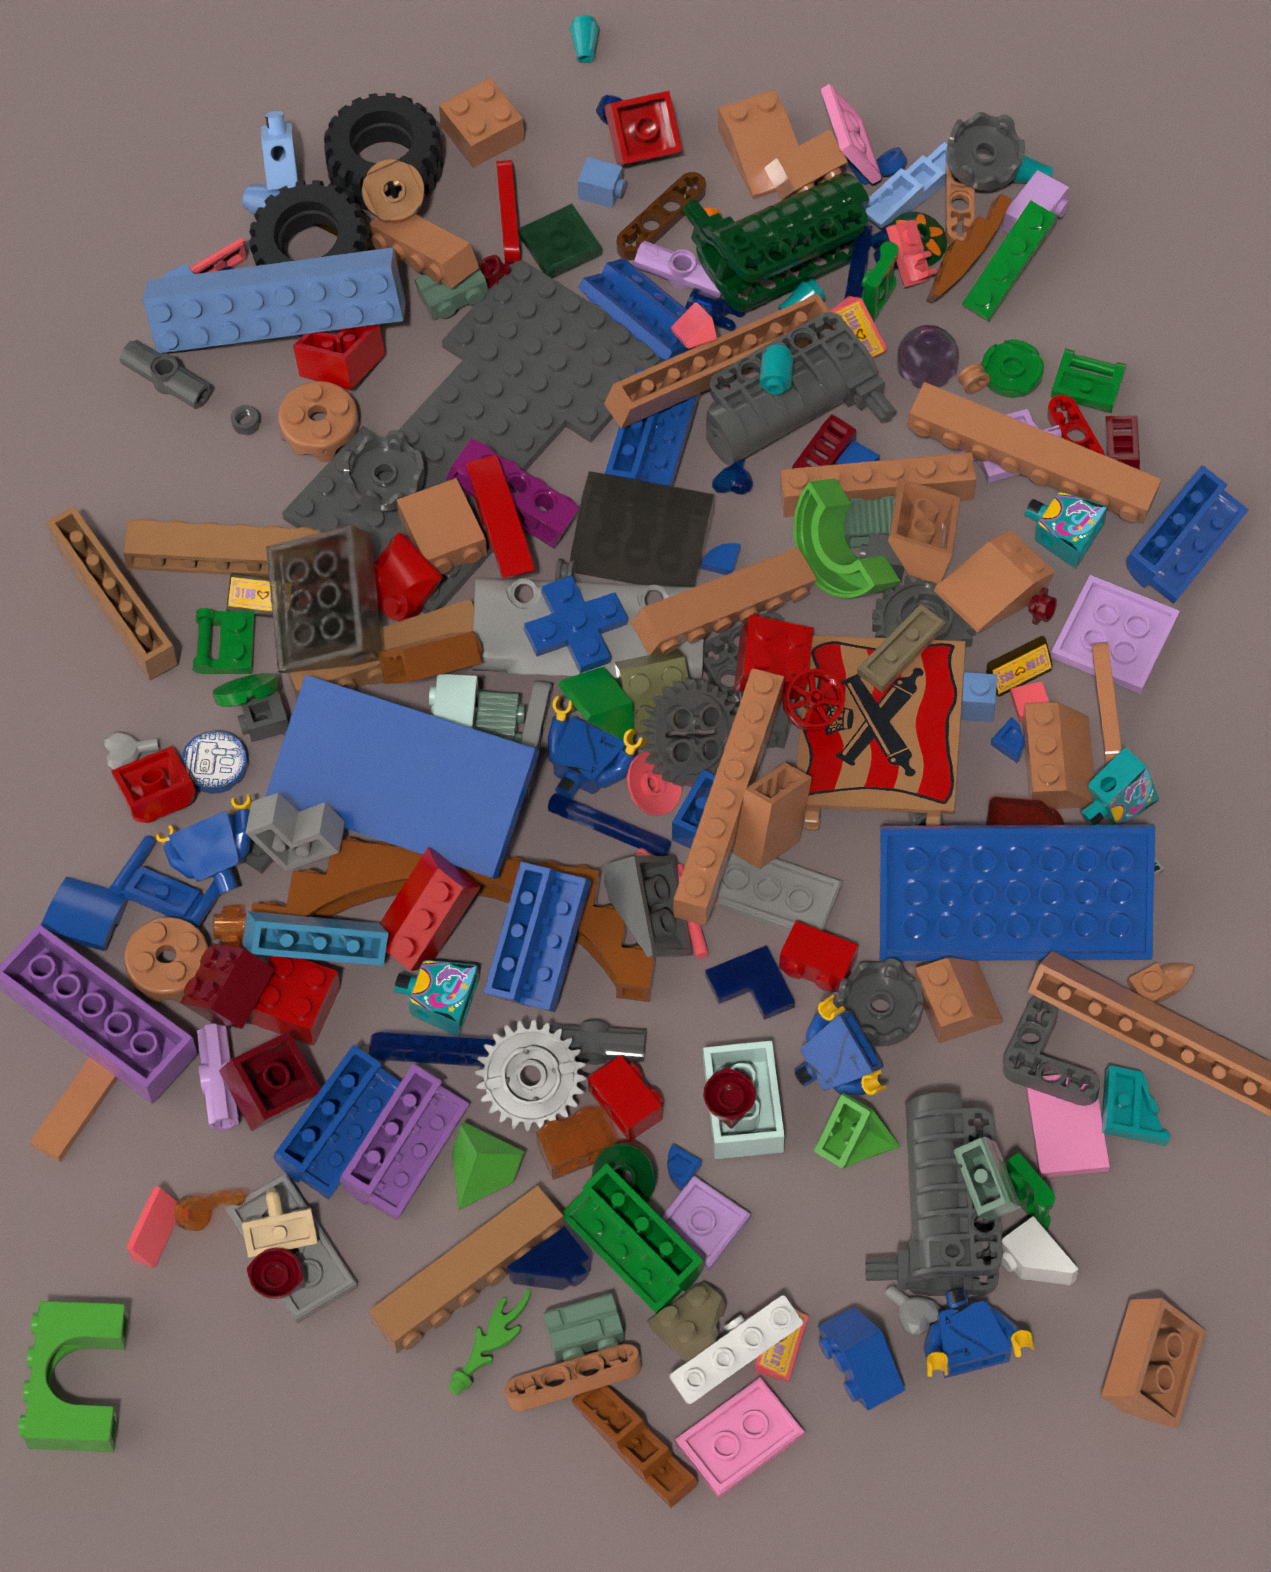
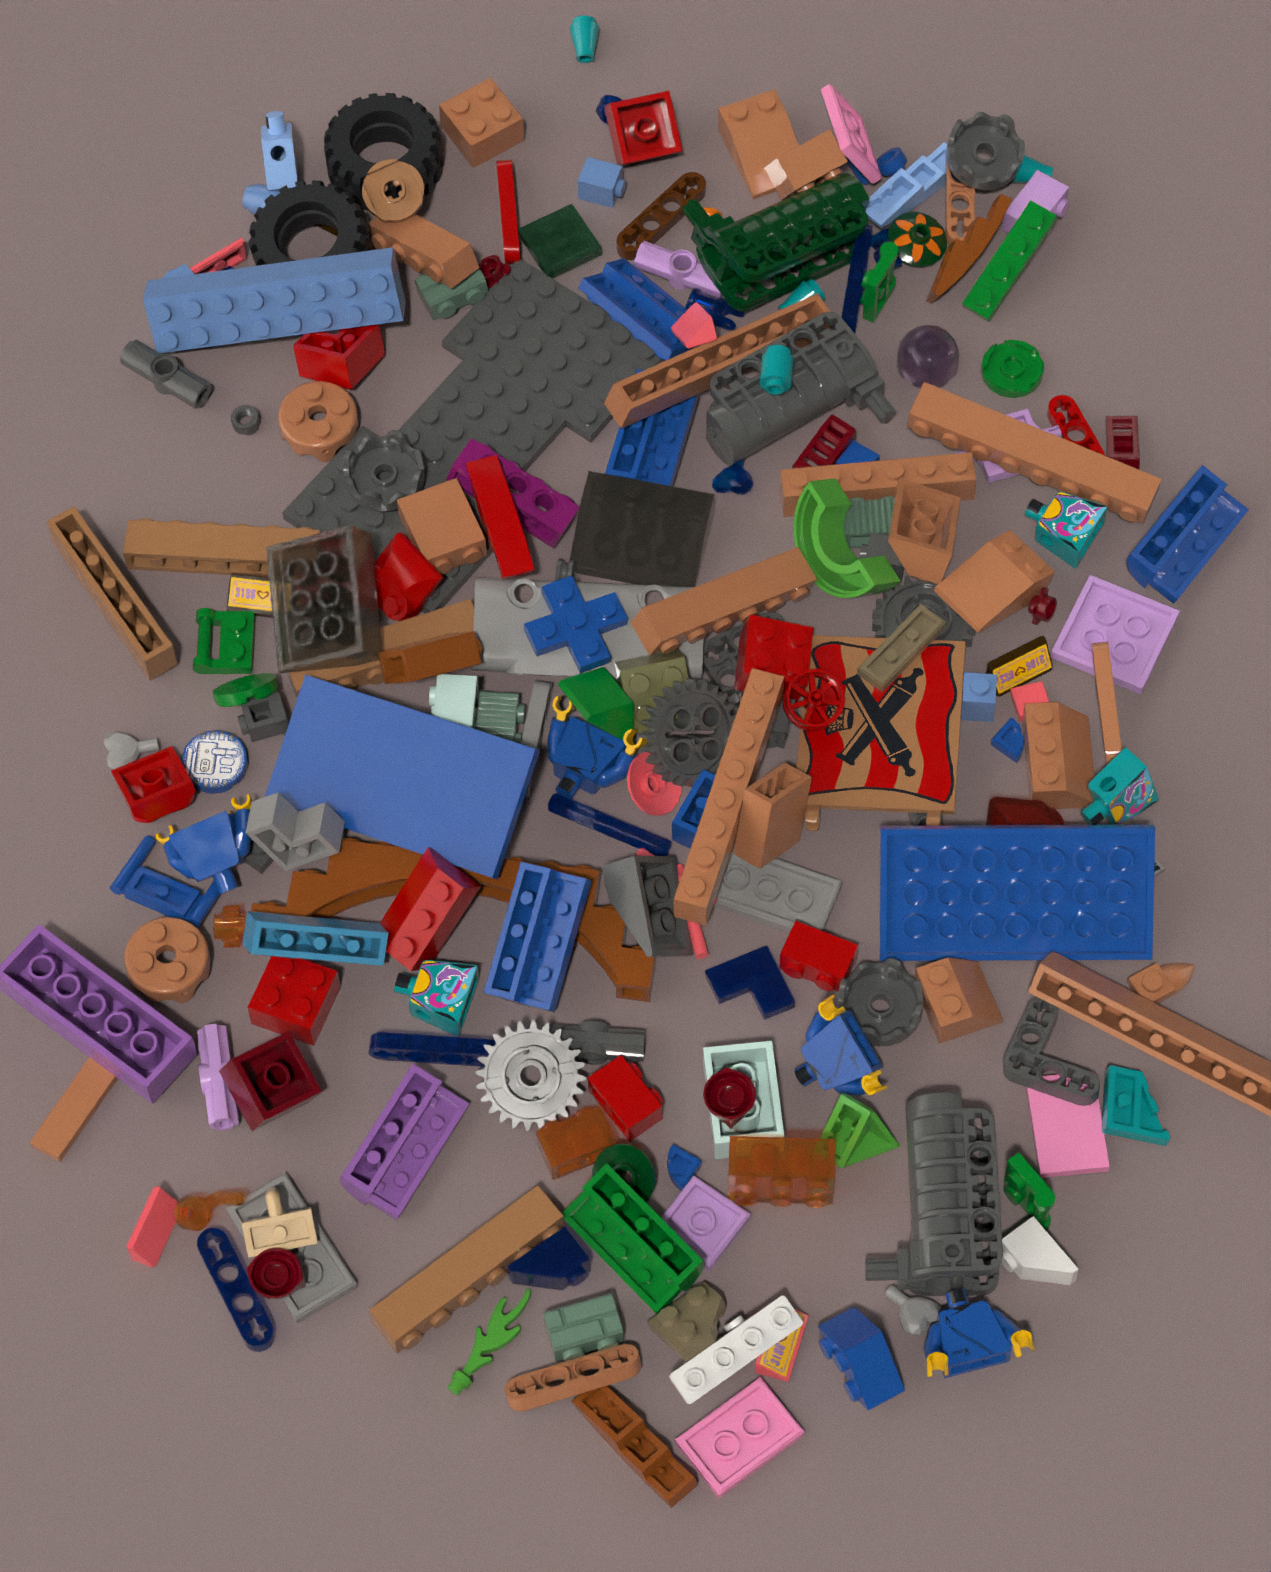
bright green arch [19,1301,129,1452] -> none
blue slope [41,877,129,951] -> none
dark red brick [180,943,275,1029] -> none
blue brick [274,1044,400,1200] -> none
bright green slope [452,1122,525,1210] -> none
blue tile [701,543,741,575] -> none
slope [829,296,887,358] -> none
coral plate [886,219,937,287] -> none
sand green brick [954,1137,1021,1221] -> none
nougat bush [958,363,990,394] -> none
green plate [1051,348,1127,413] -> none
nougat slope [1101,1298,1206,1428] -> none
none -> clear blue beam [197,1228,275,1352]
none -> clear orange brick [728,1136,836,1208]

